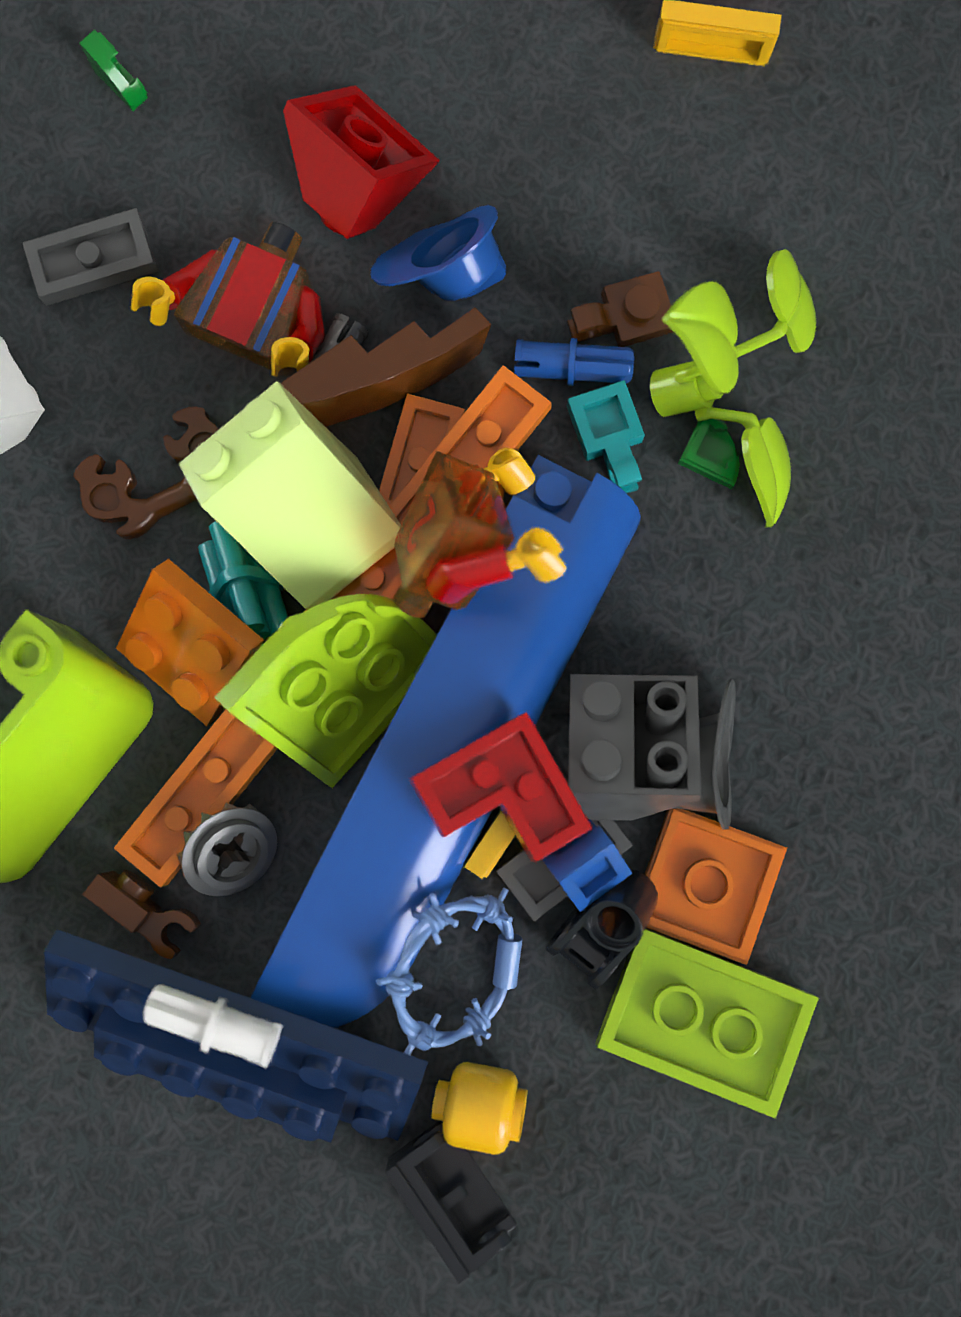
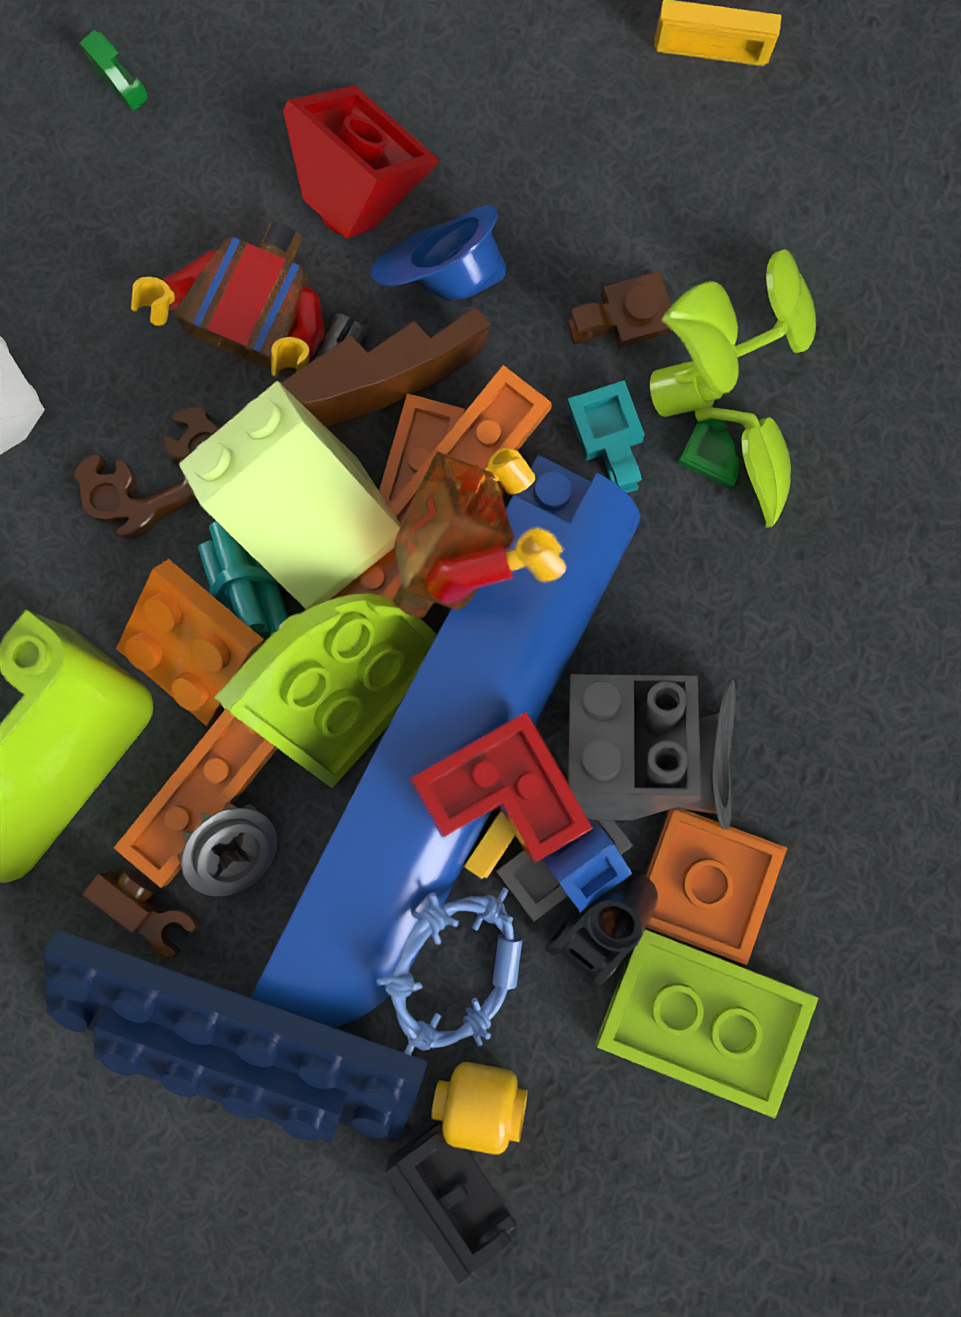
dark grey plate [22,208,159,306] -> none
white axle [143,985,283,1068] -> none
blue axle [514,338,634,386] -> none

